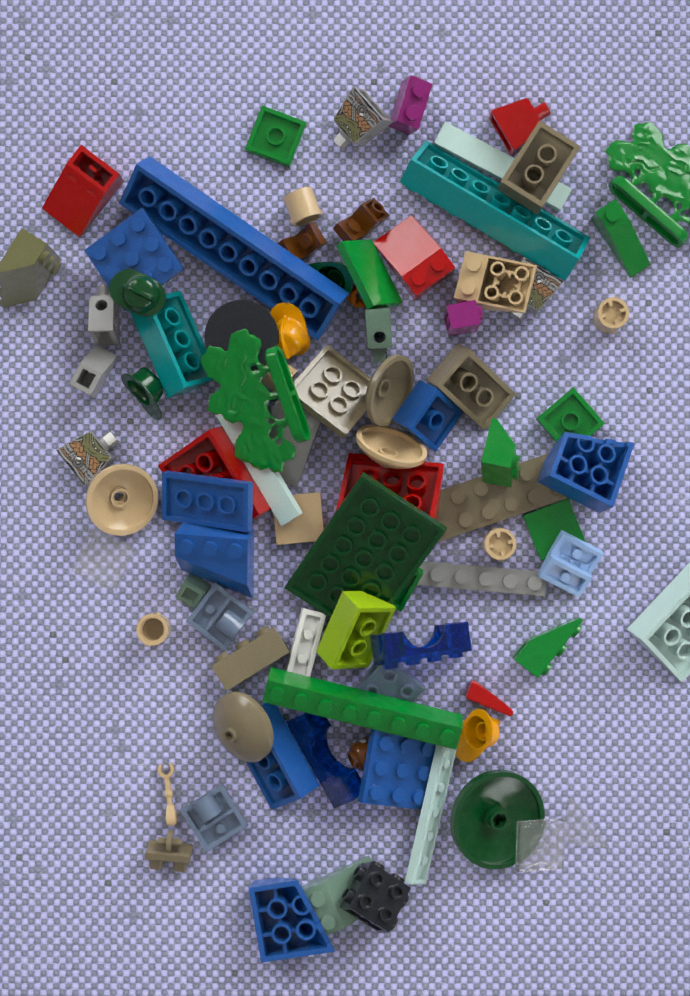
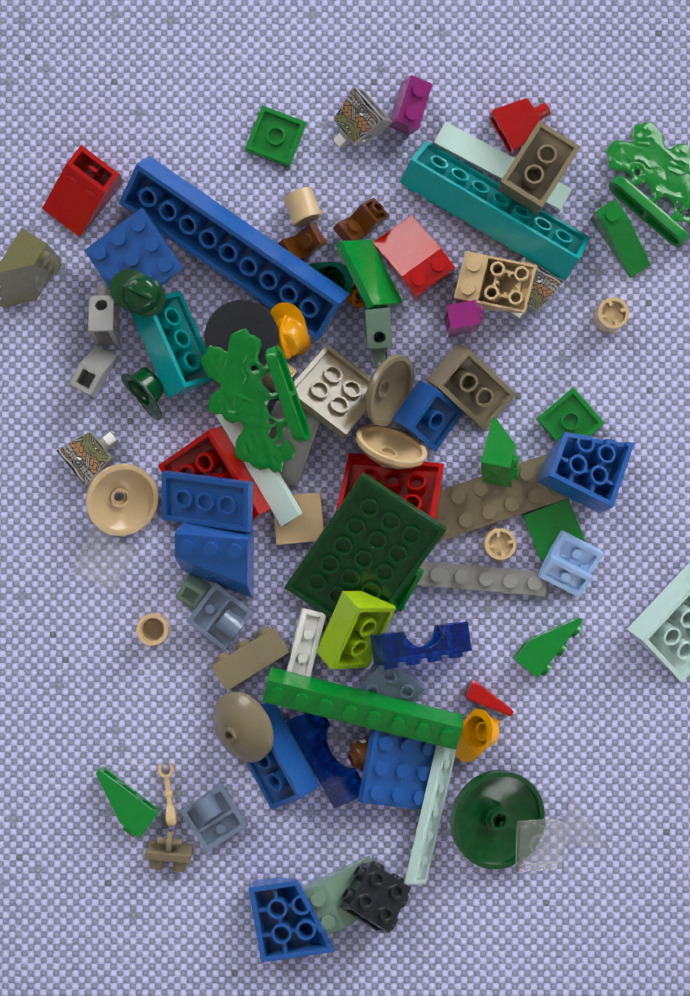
none -> green slope [96,766,160,838]

